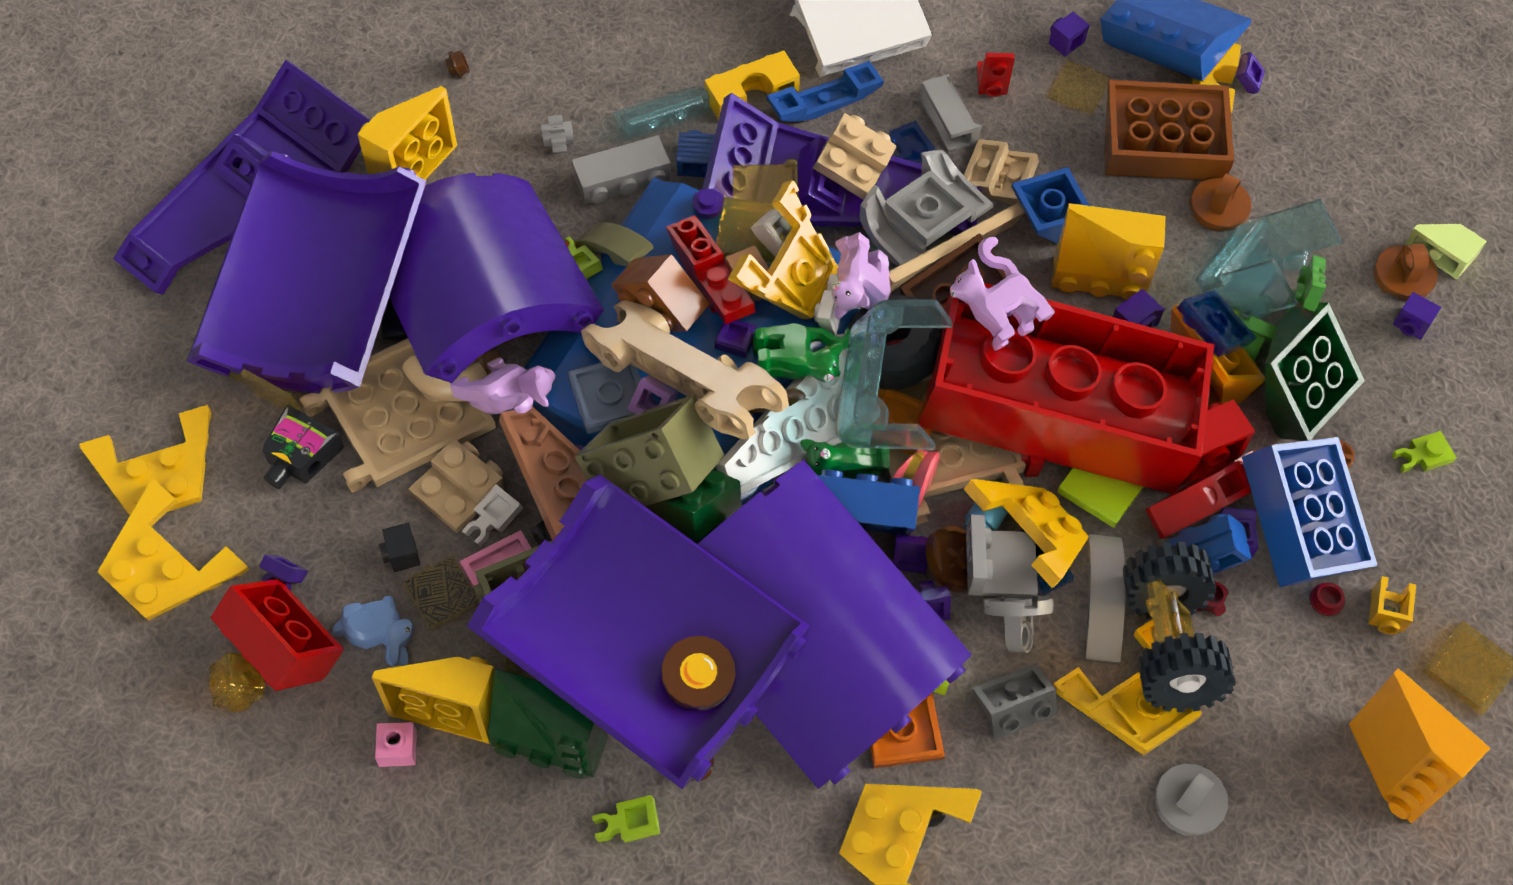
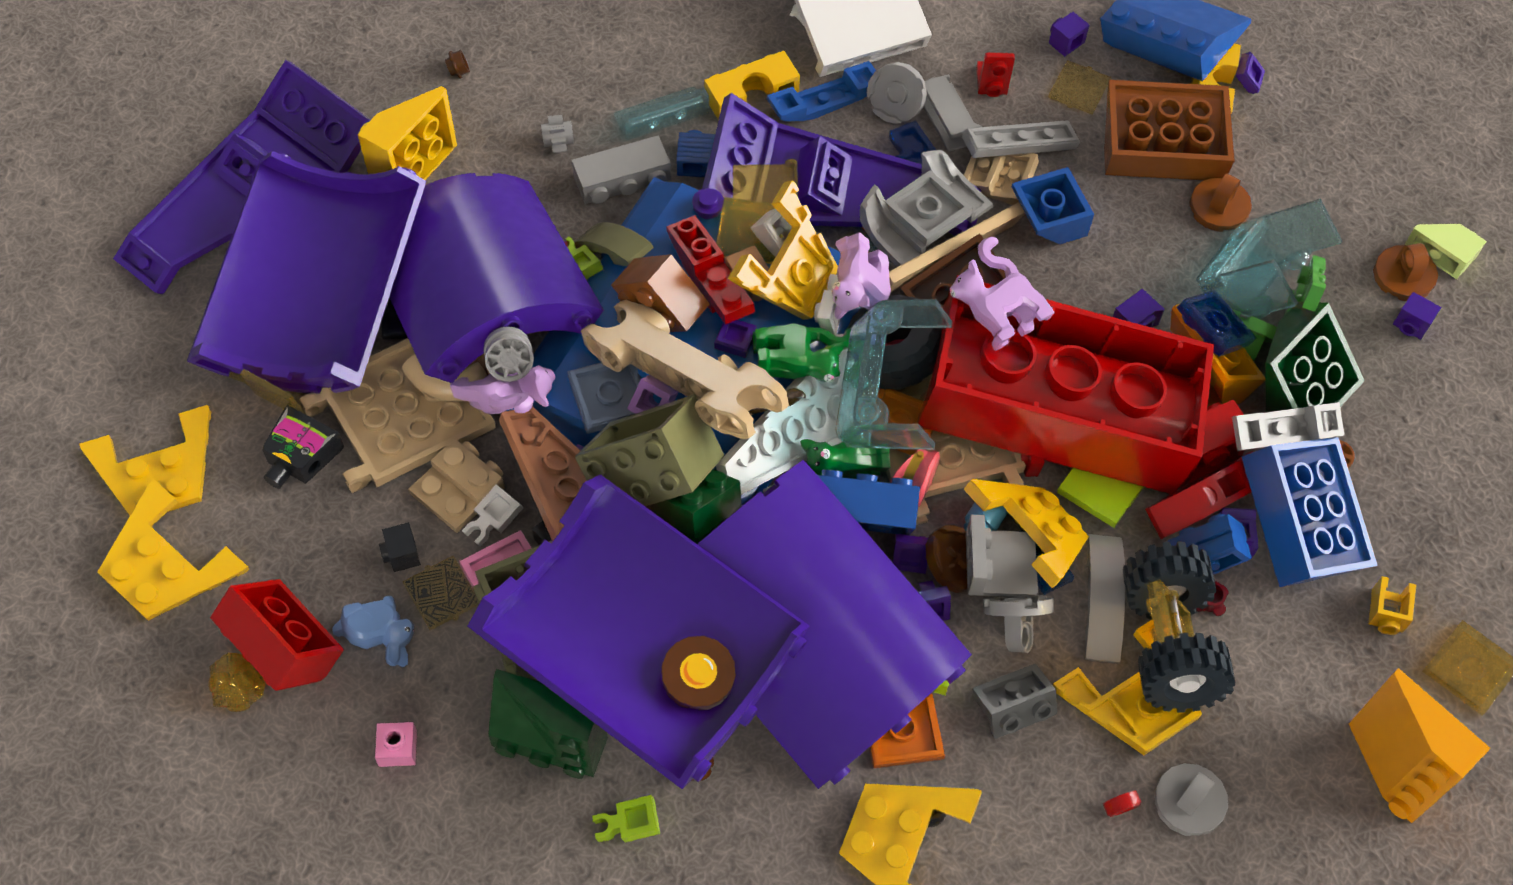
dark purple tile [259,554,308,590] -> none
yellow slope [372,657,495,744] -> none
tan plate [813,113,896,200] -> none
yellow slope [1051,203,1166,300] -> none
dark red plate [1309,582,1345,616] -> none
lime plate [1391,431,1457,473] -> none
none -> light grey wheel [483,327,534,382]
none -> light grey tile [867,62,927,124]
none -> light grey tile [962,120,1080,158]
none -> red tile [1103,790,1142,817]
none -> slope [1232,402,1344,451]

